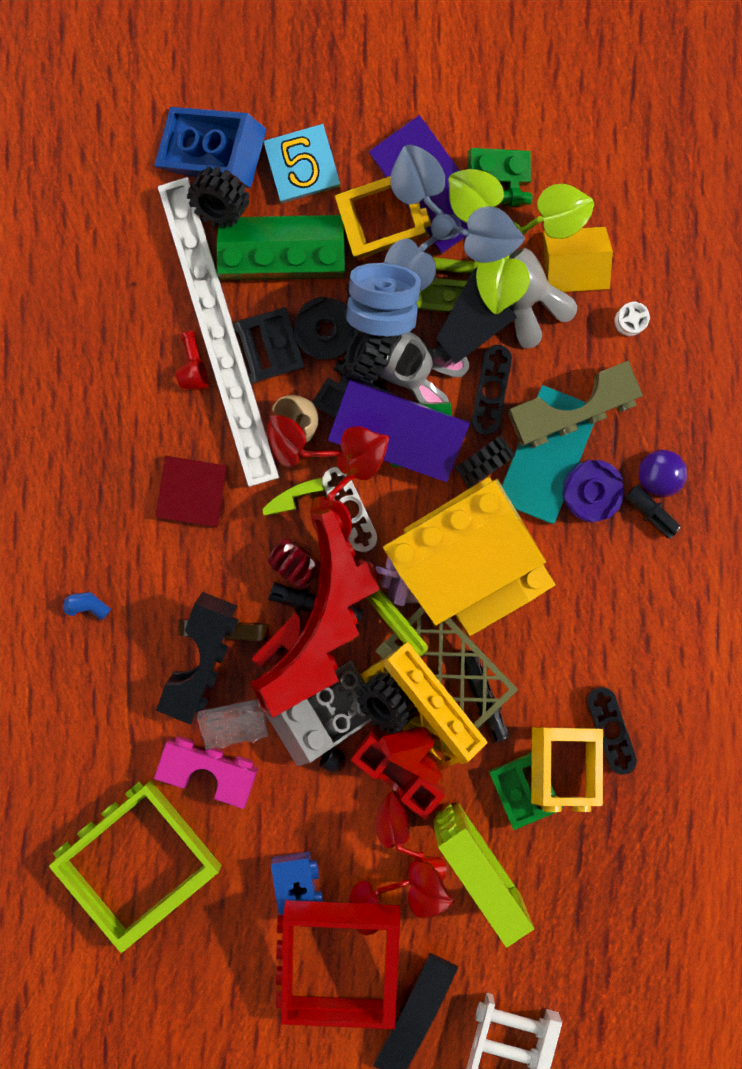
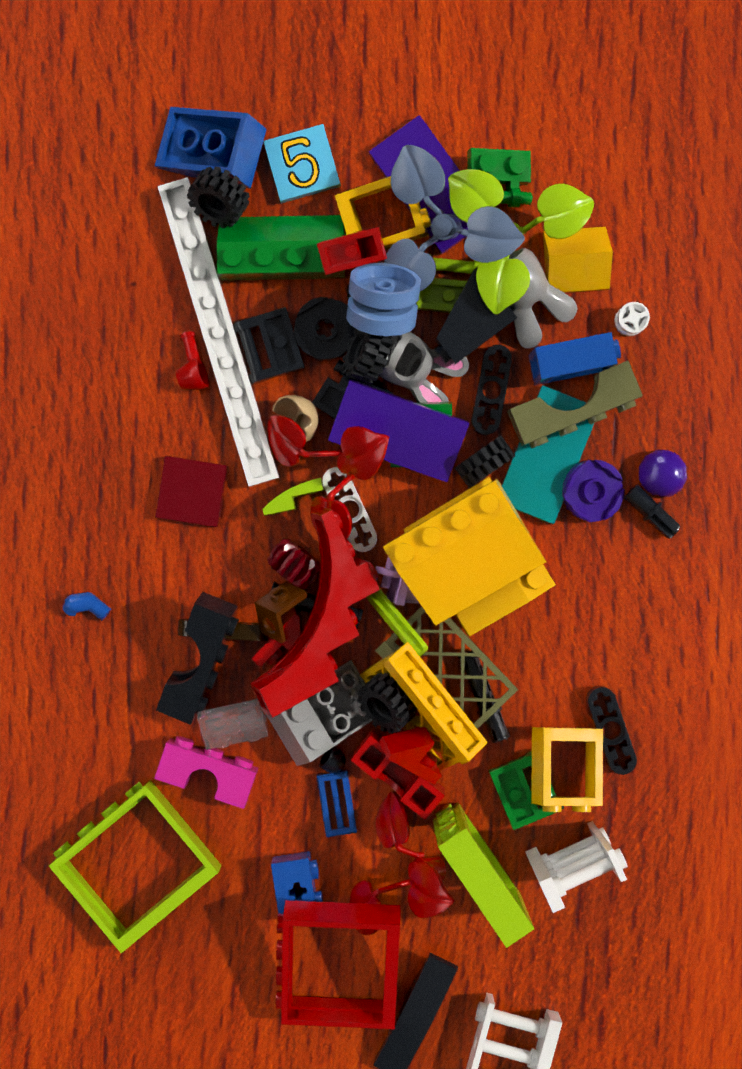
none -> reddish brown bracket [255,582,307,643]
none -> red slope [317,226,387,275]
none -> blue tile [317,769,357,837]
none -> white fence [525,821,628,913]
none -> blue window [528,332,621,386]

